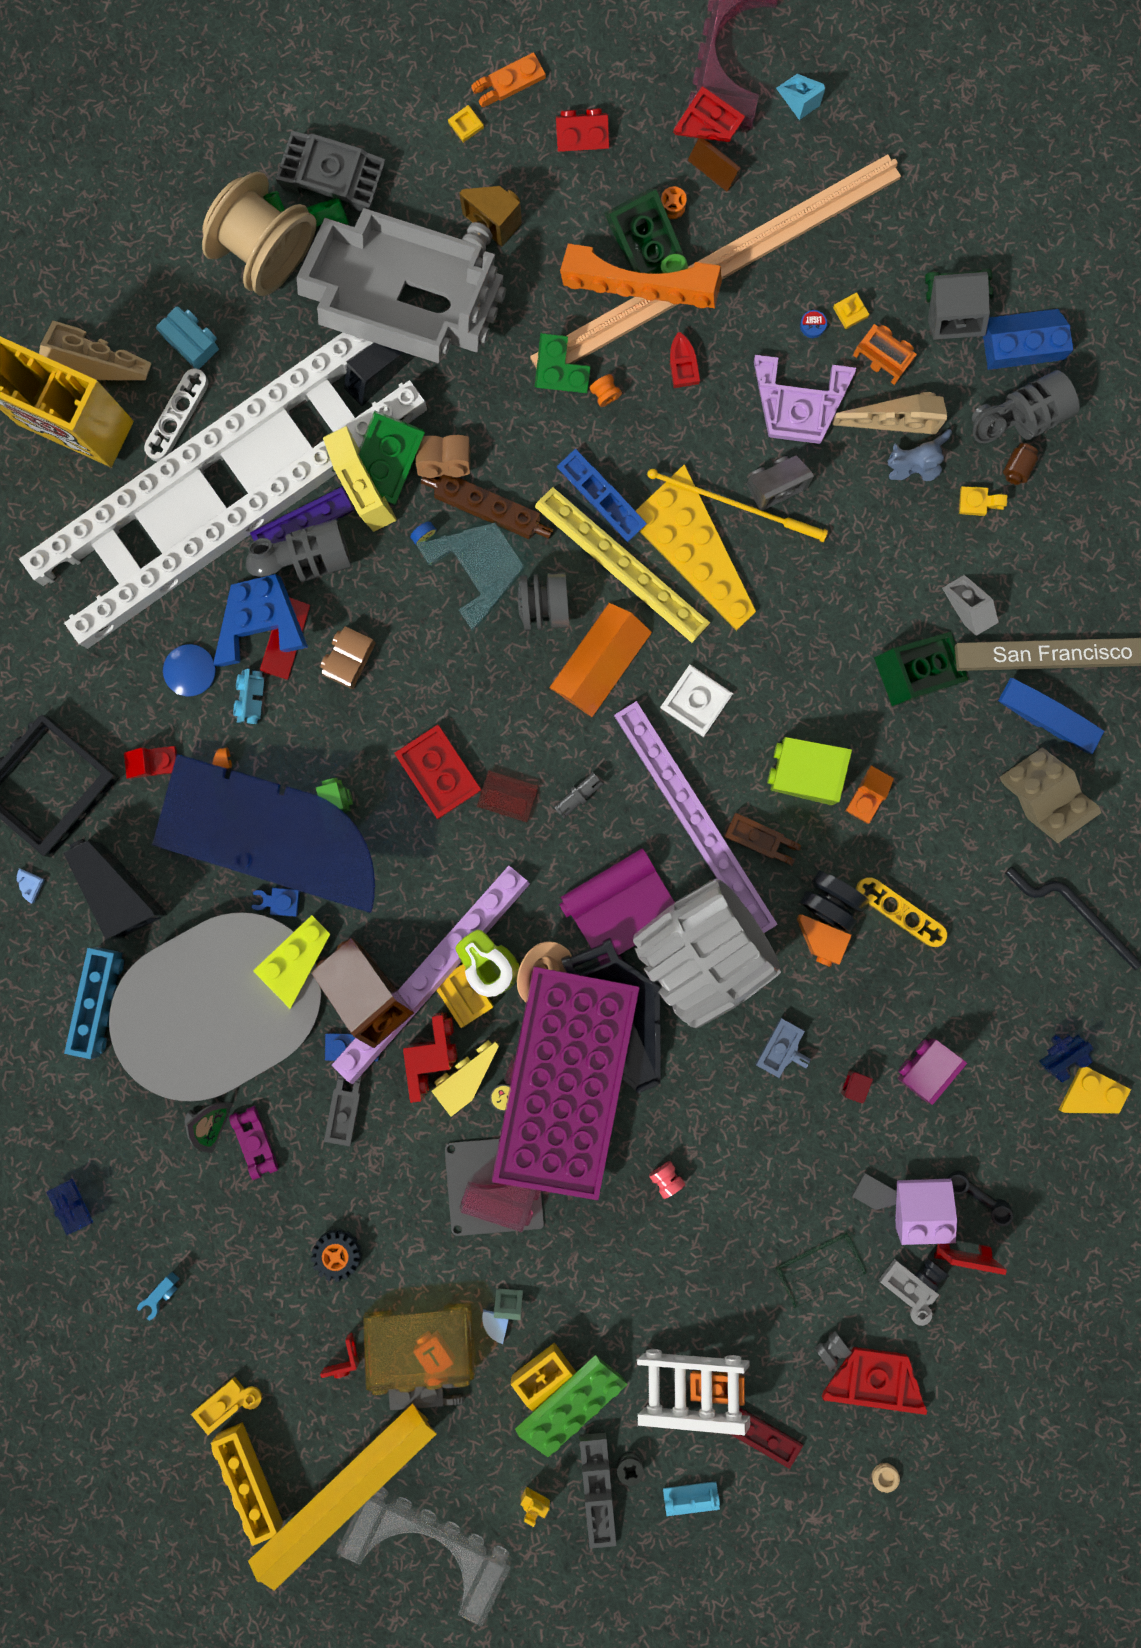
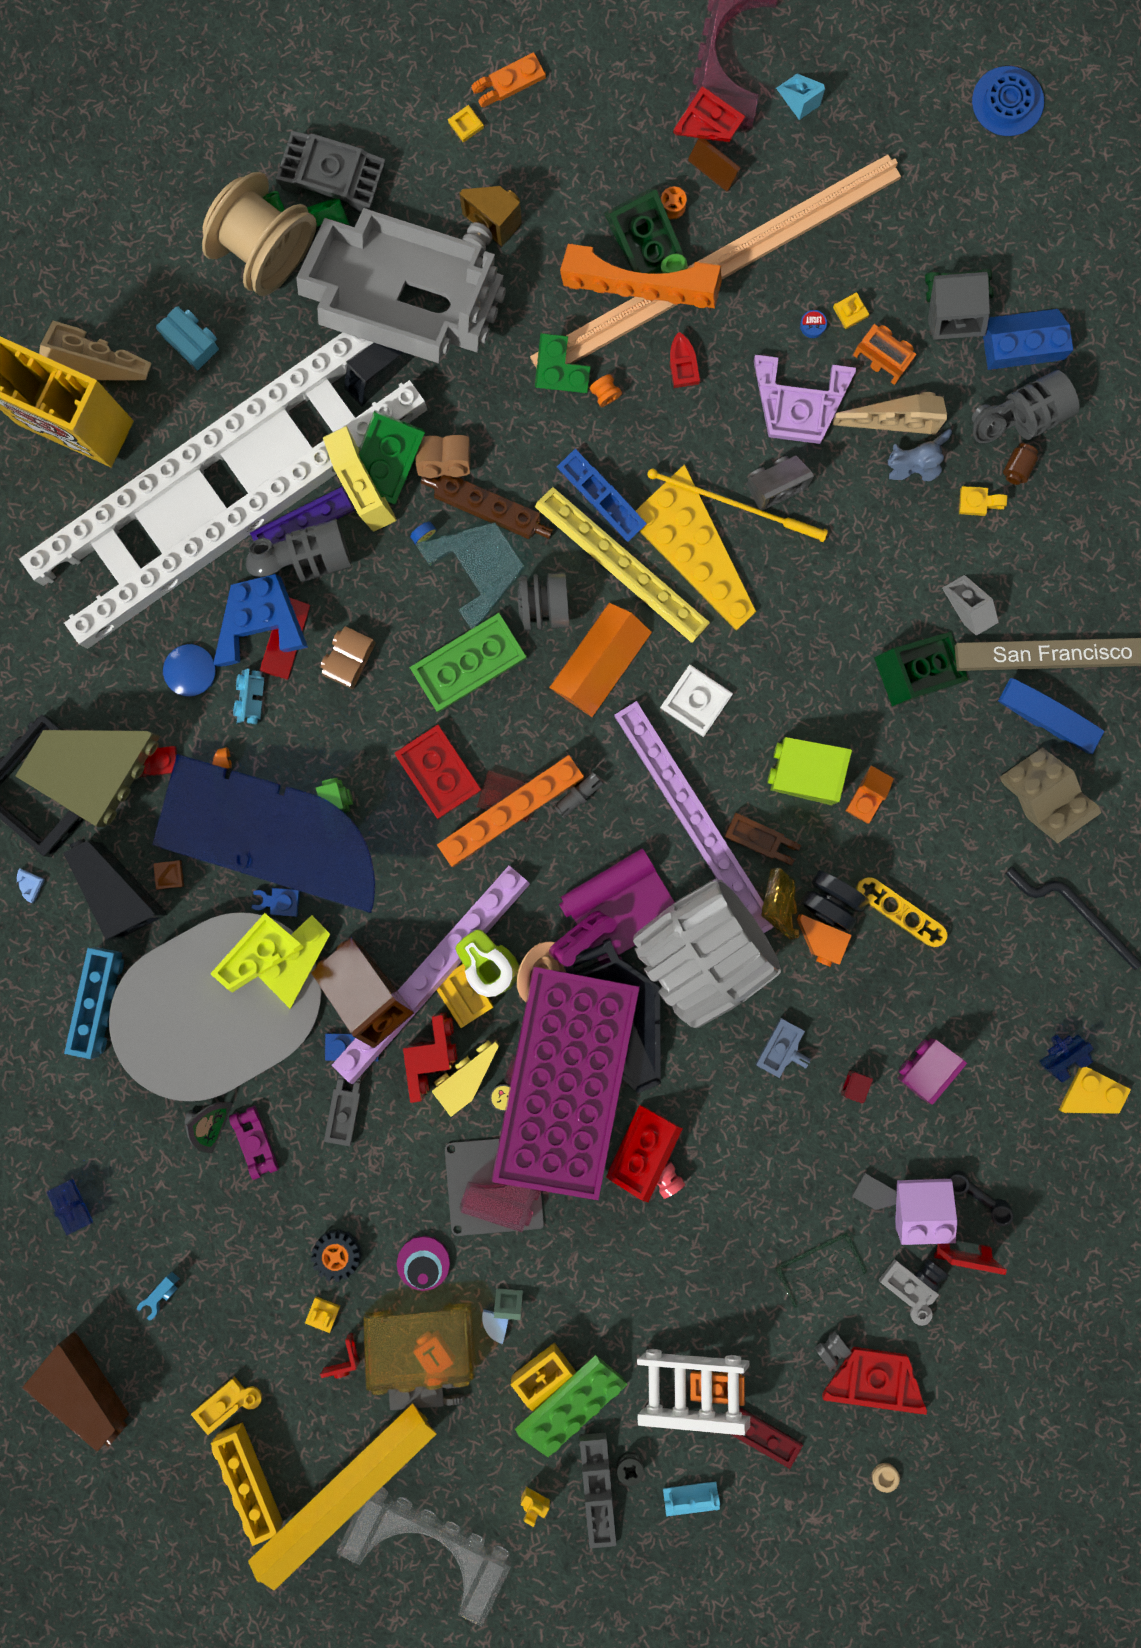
white beam [144,369,208,462] -> none
red bracket [556,108,609,152] -> none
none -> olive slope [16,730,160,827]
none -> reddish brown slope [22,1331,129,1452]
none -> dark orange tile [153,860,184,890]
none -> neon yellow wing [210,913,304,992]
none -> yellow tile [305,1296,340,1333]
none -> tile [397,1236,450,1291]
none -> bright green plate [409,613,527,713]
none -> orange arch [437,755,584,867]
none -> magenta plate [549,911,616,967]
none -> red plate [606,1105,683,1203]
none -> clear yellow wing [761,868,799,939]
none -> blue wheel [972,66,1044,136]

